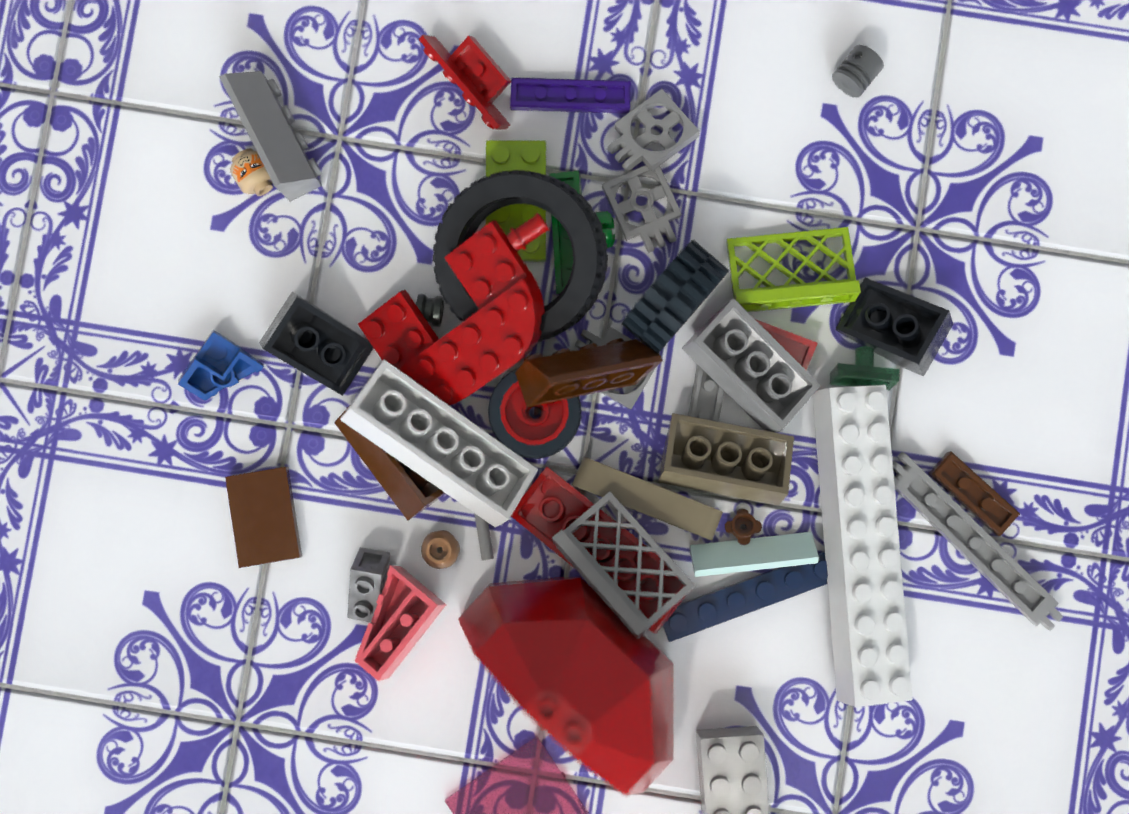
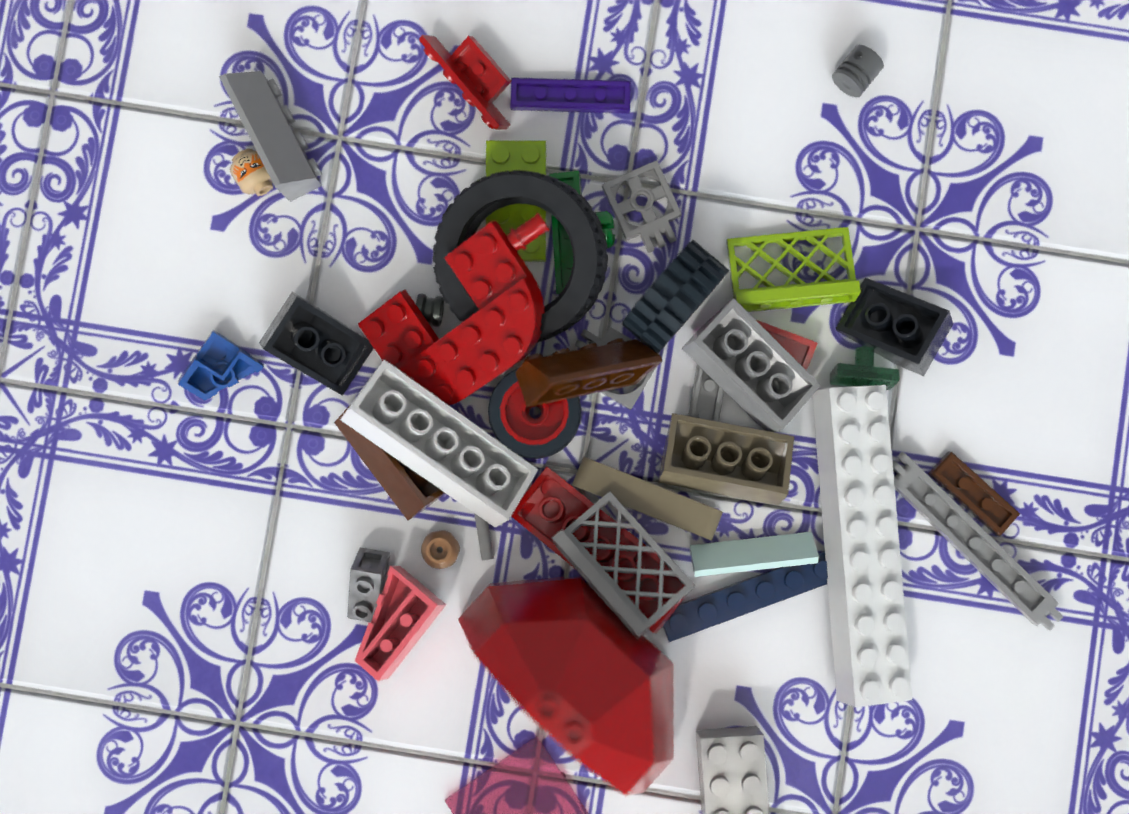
reddish brown tile [225,467,302,568] -> none
light grey piece [607,89,700,171] -> none
reddish brown plate [725,509,762,545] -> none

